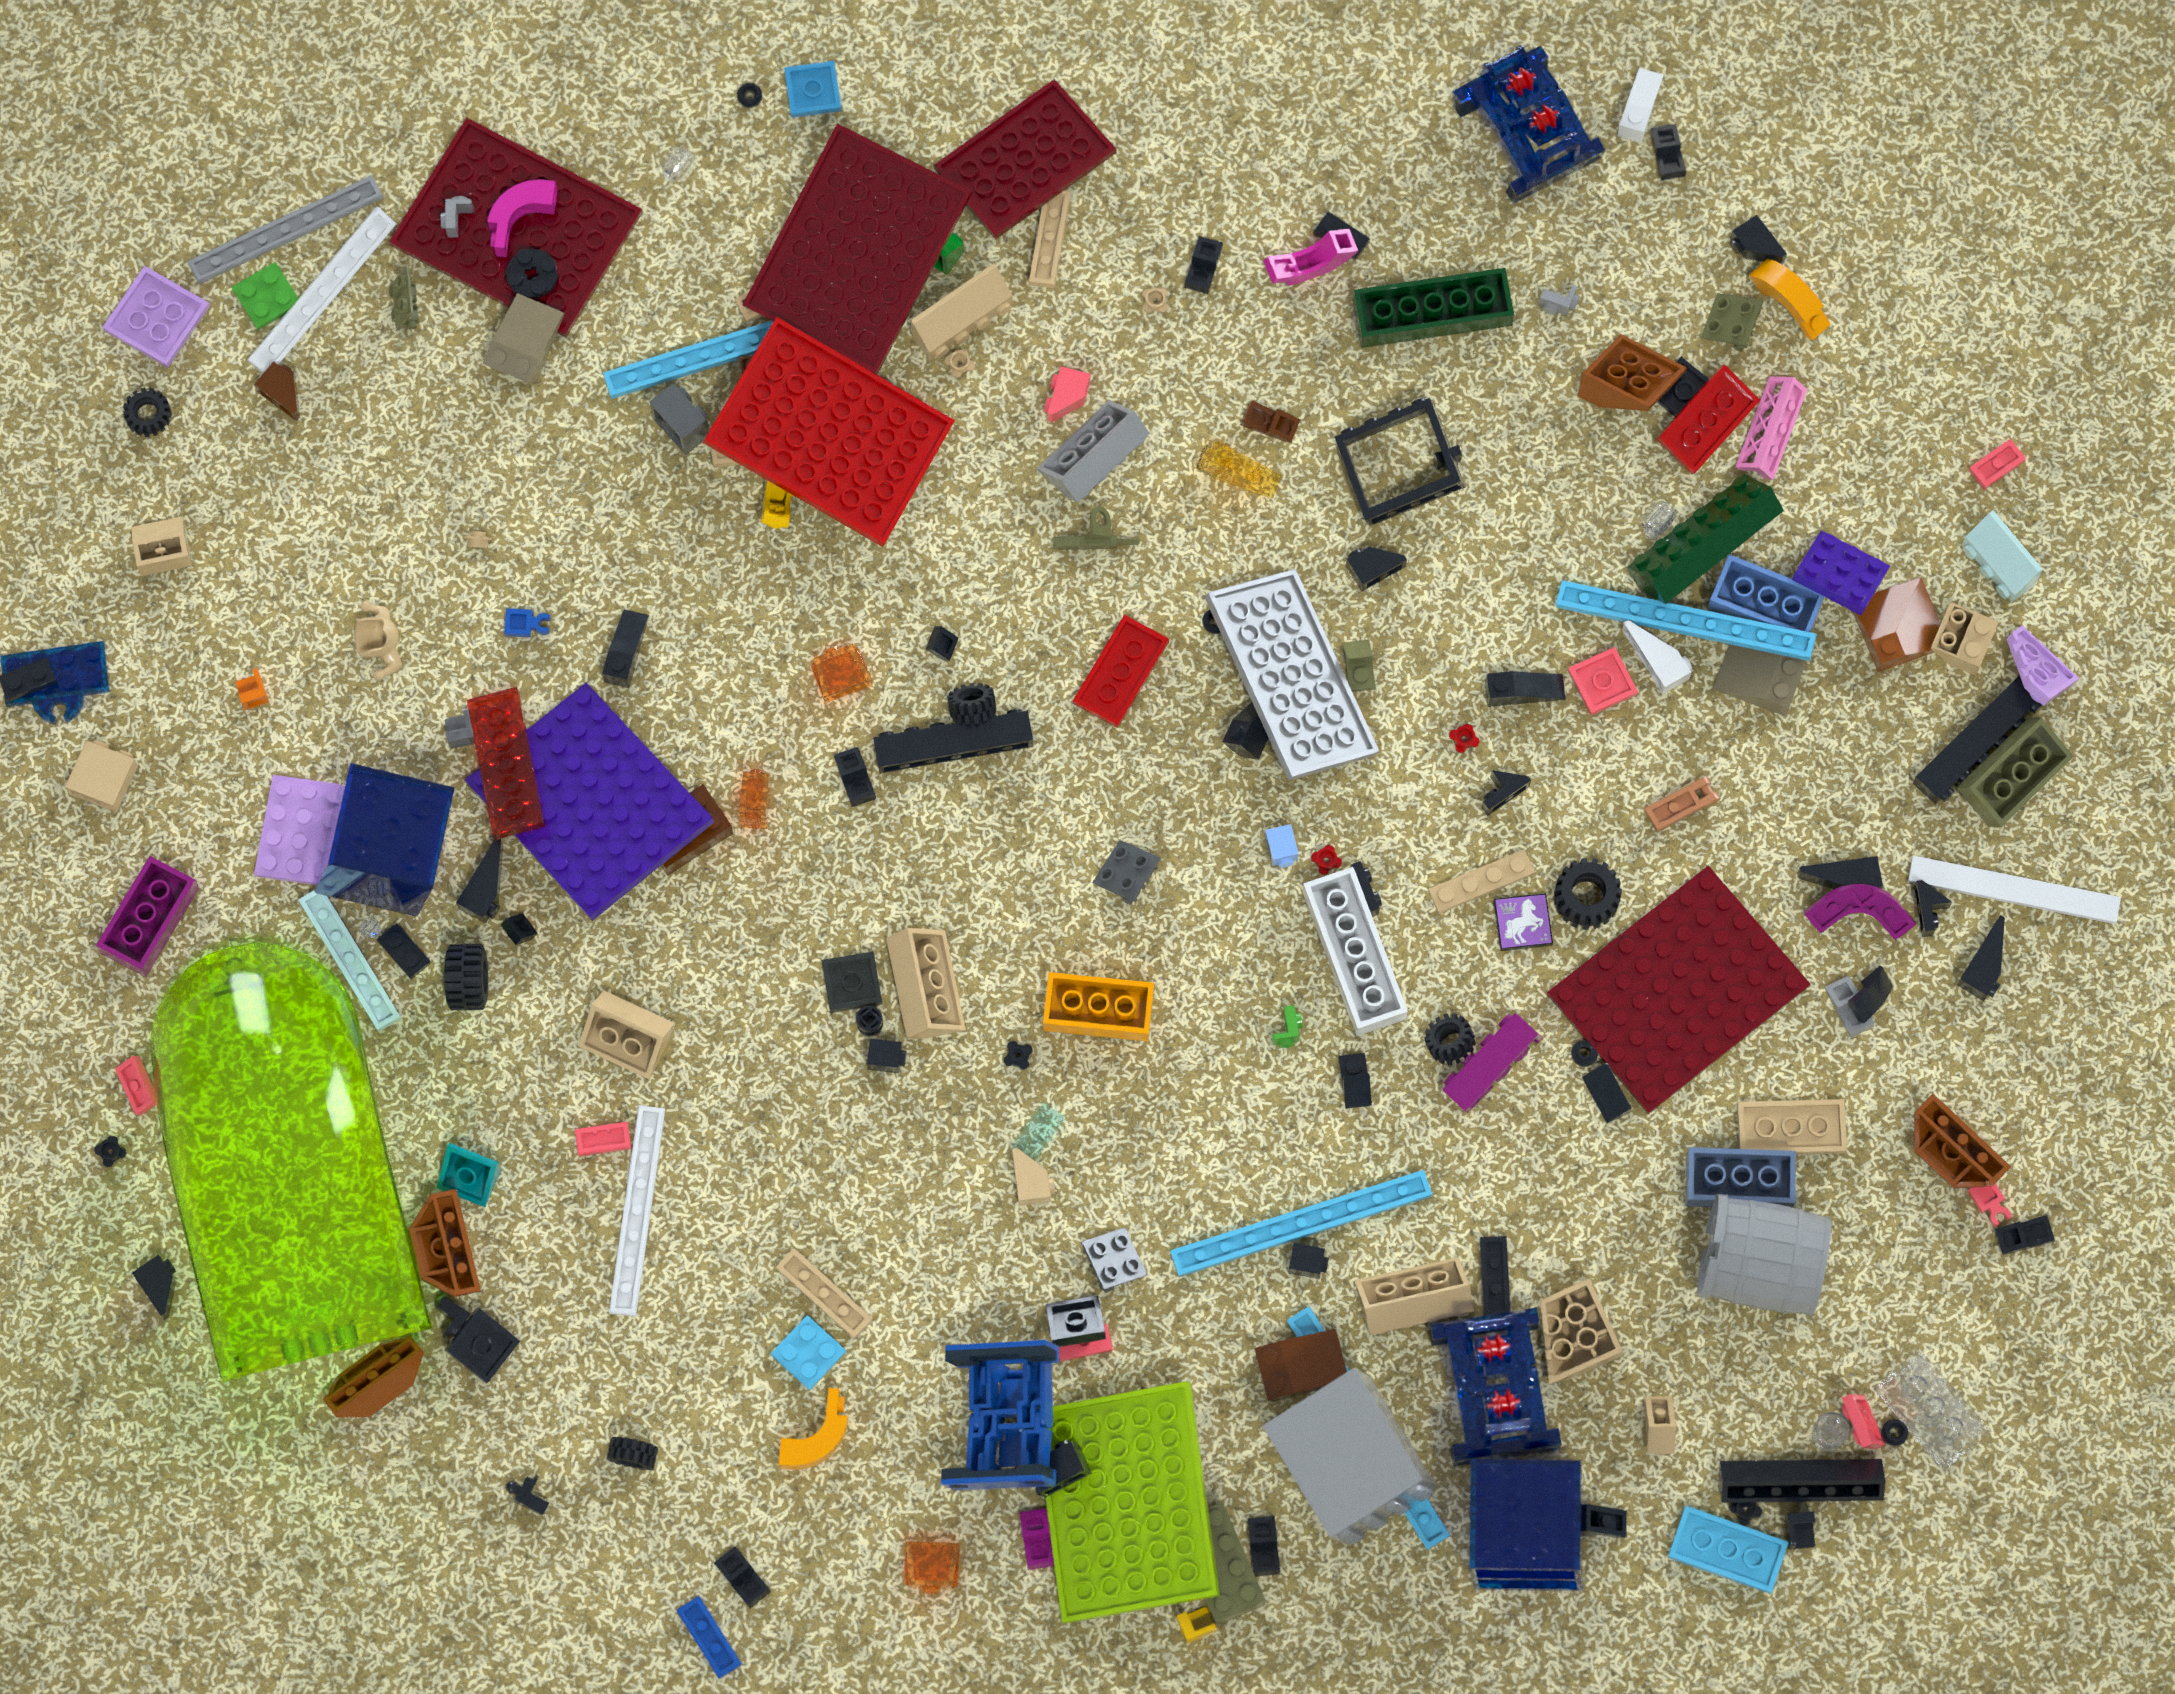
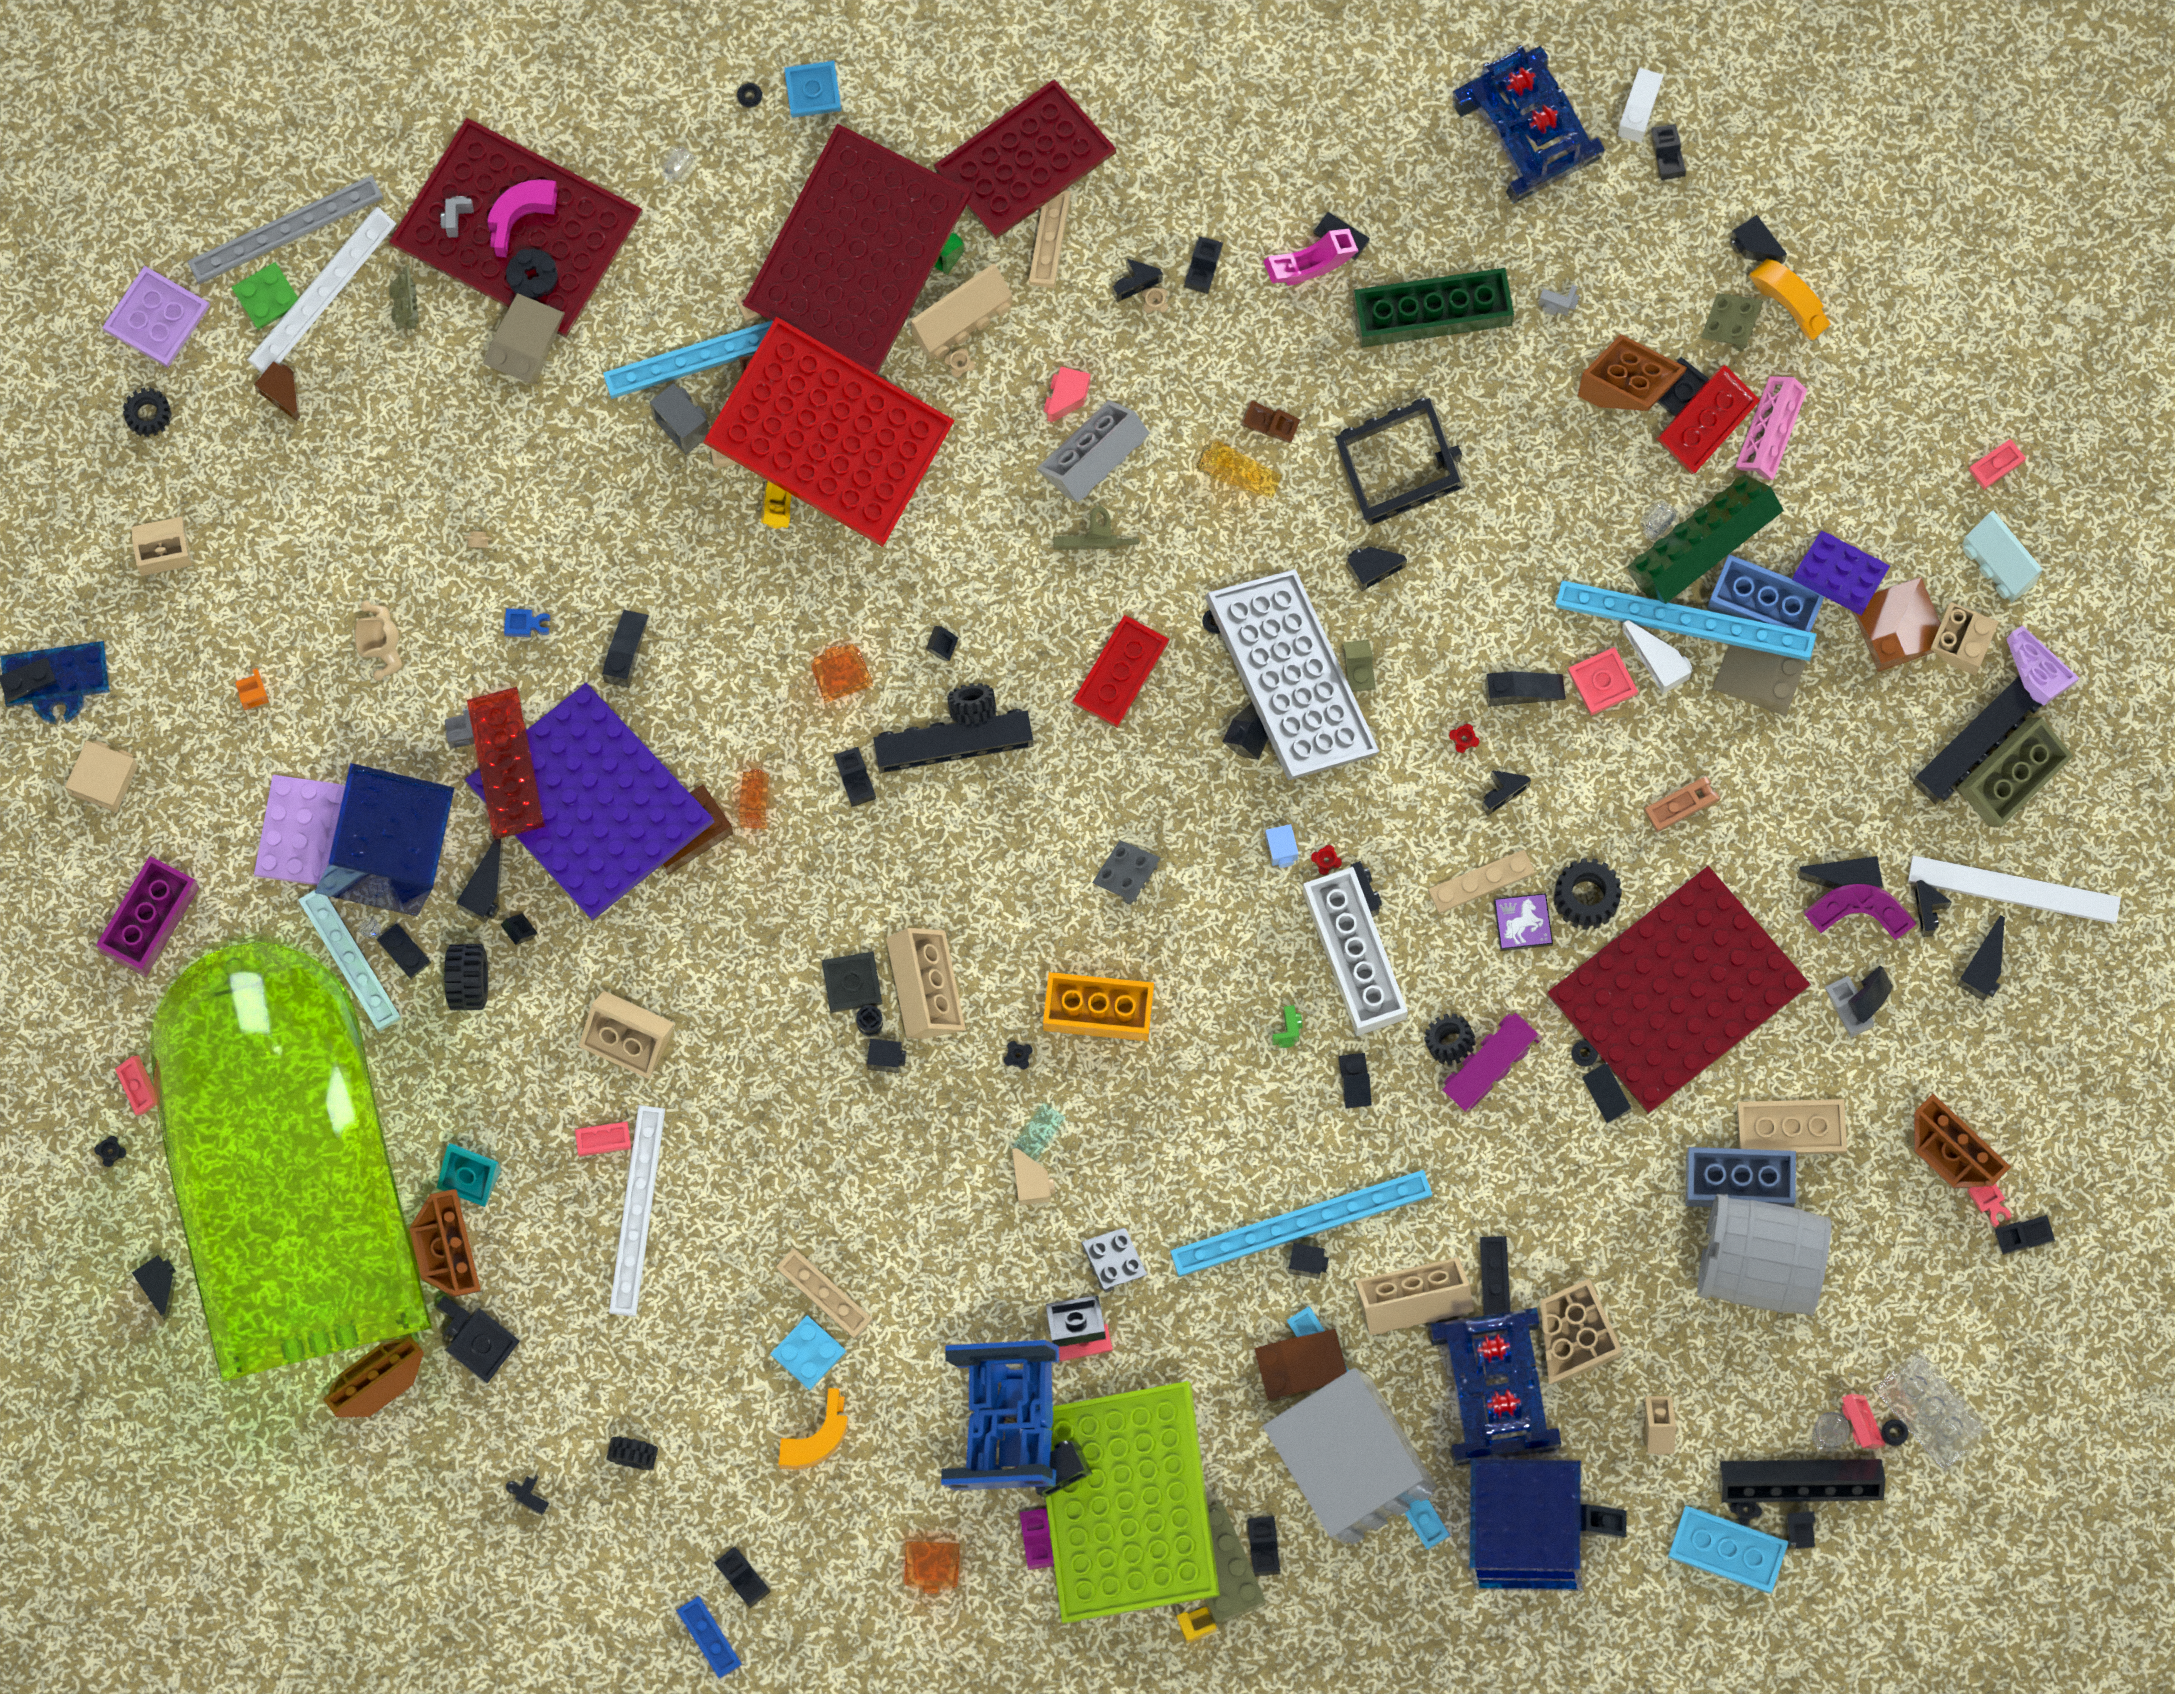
none -> black slope [1112,259,1163,303]

